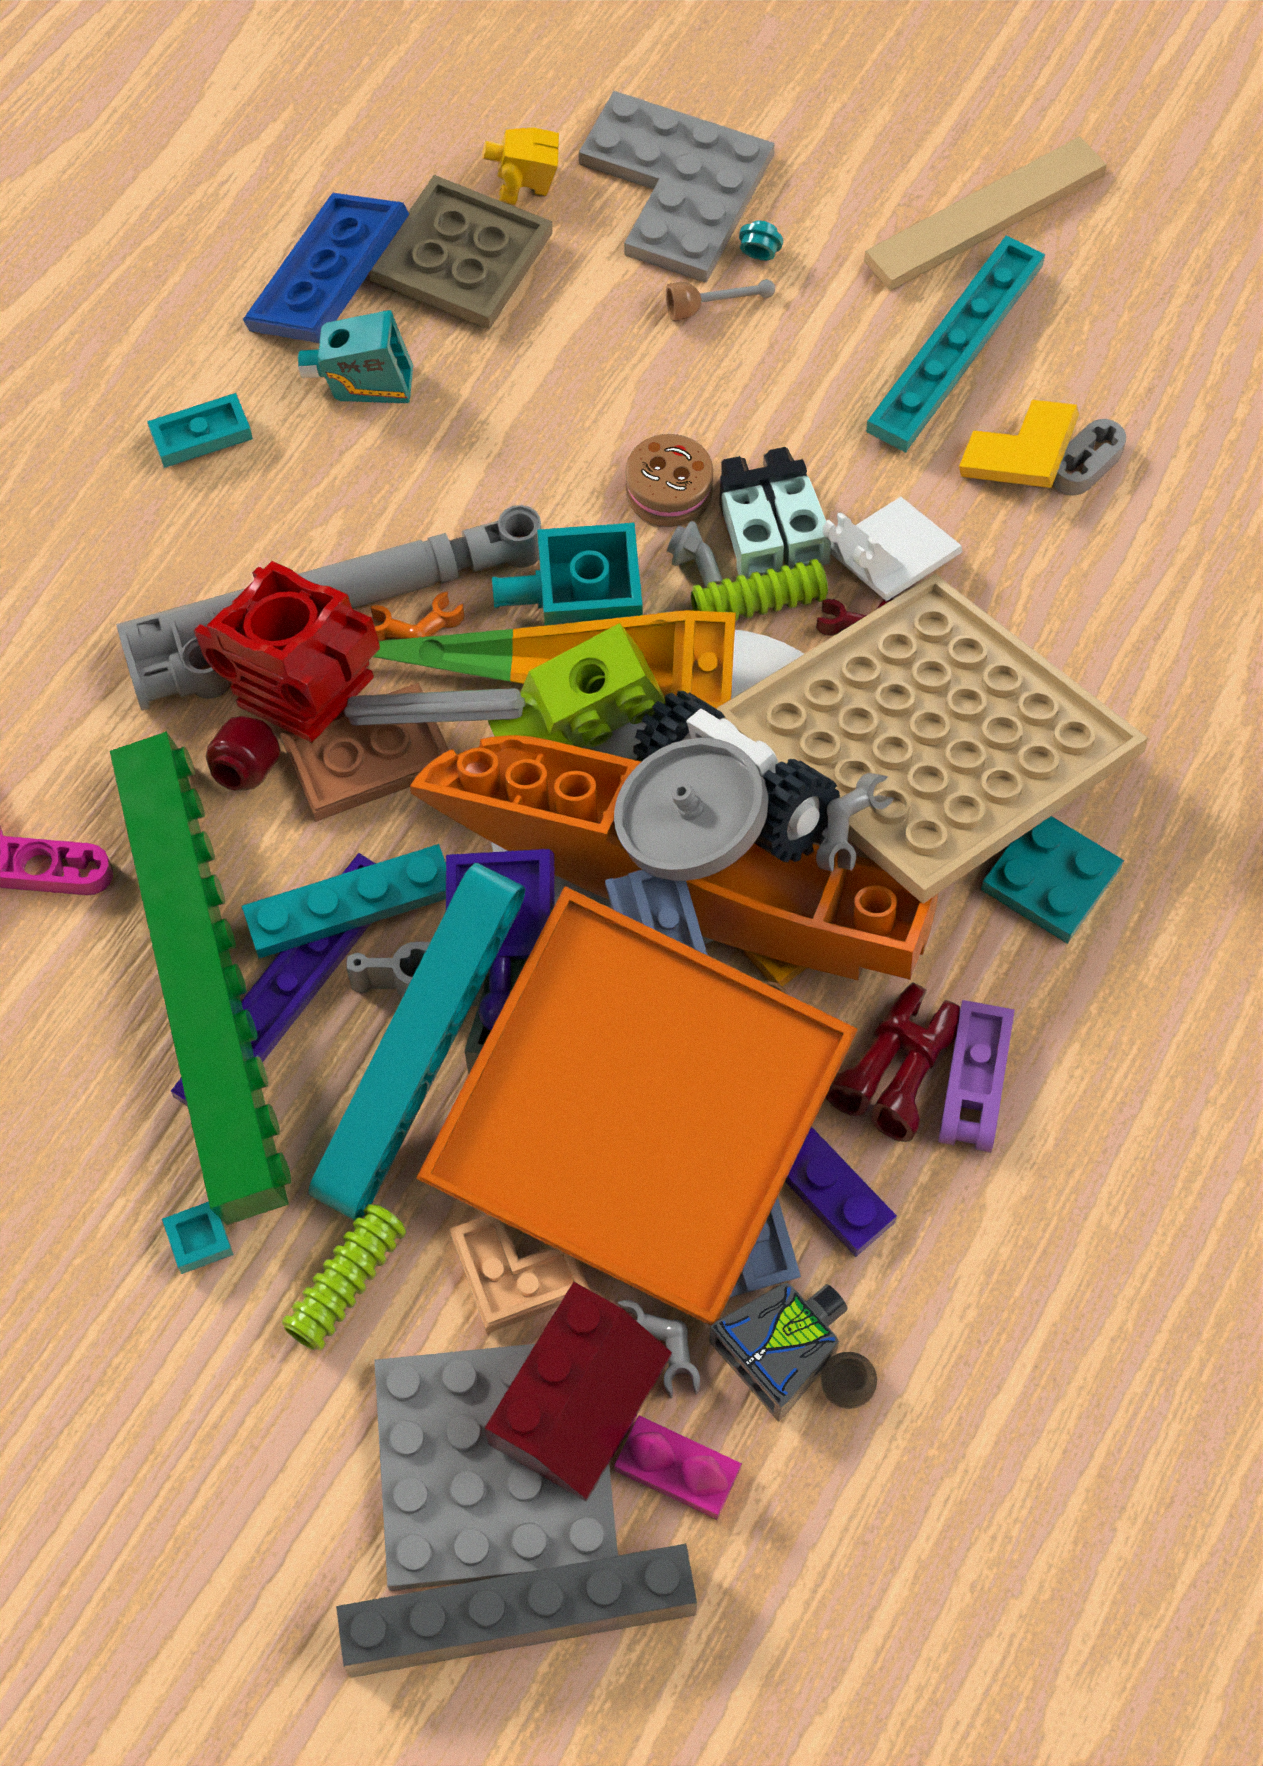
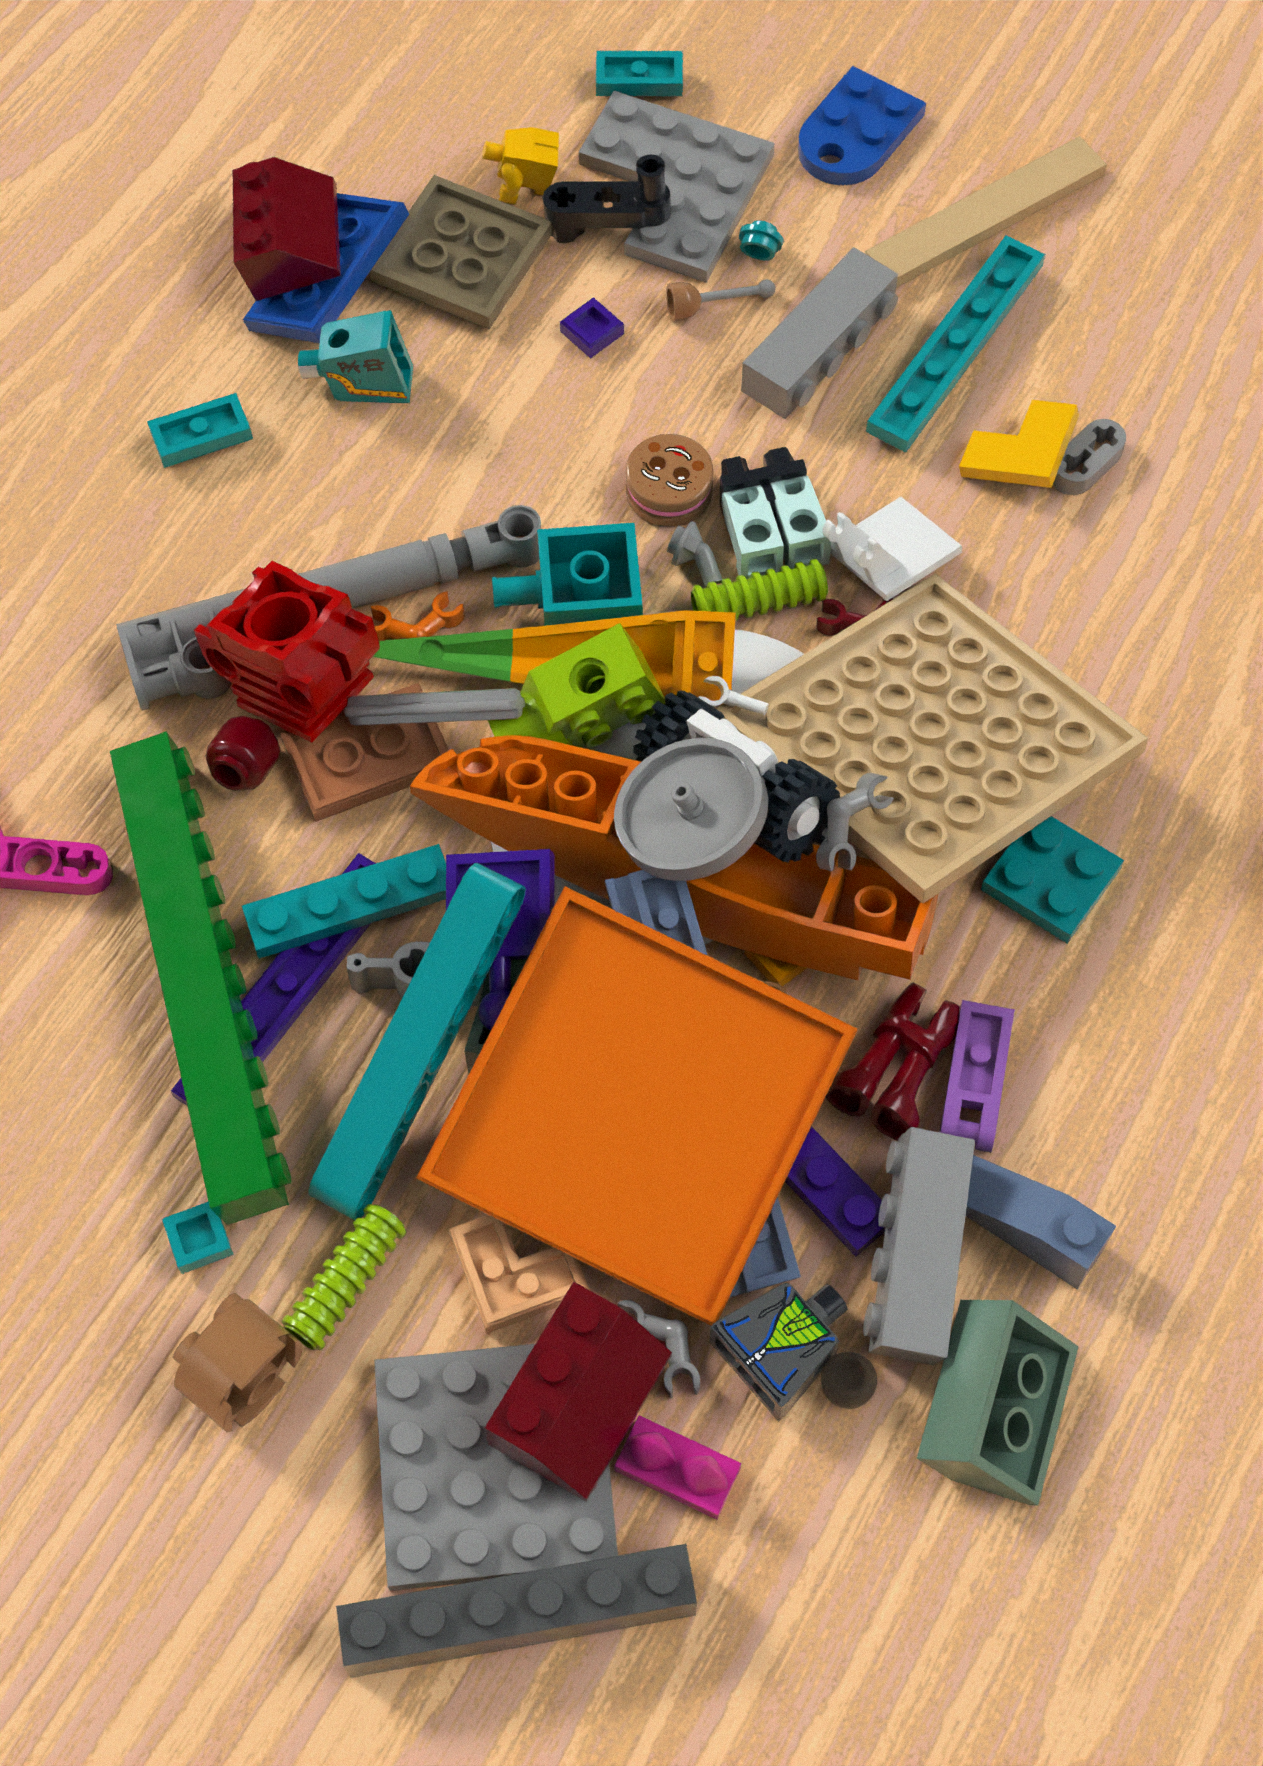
none -> medium nougat brick [173,1293,303,1432]
none -> dark red slope [232,157,341,301]
none -> black beam [542,154,671,243]
none -> dark purple tile [560,297,624,359]
none -> teal plate [596,51,683,96]
none -> white hand [698,676,769,715]
none -> light grey brick [741,247,898,419]
none -> blue plate [798,66,926,185]
none -> light grey brick [863,1127,975,1365]
none -> sand green slope [917,1300,1079,1506]
none -> sand blue slope [965,1155,1116,1289]

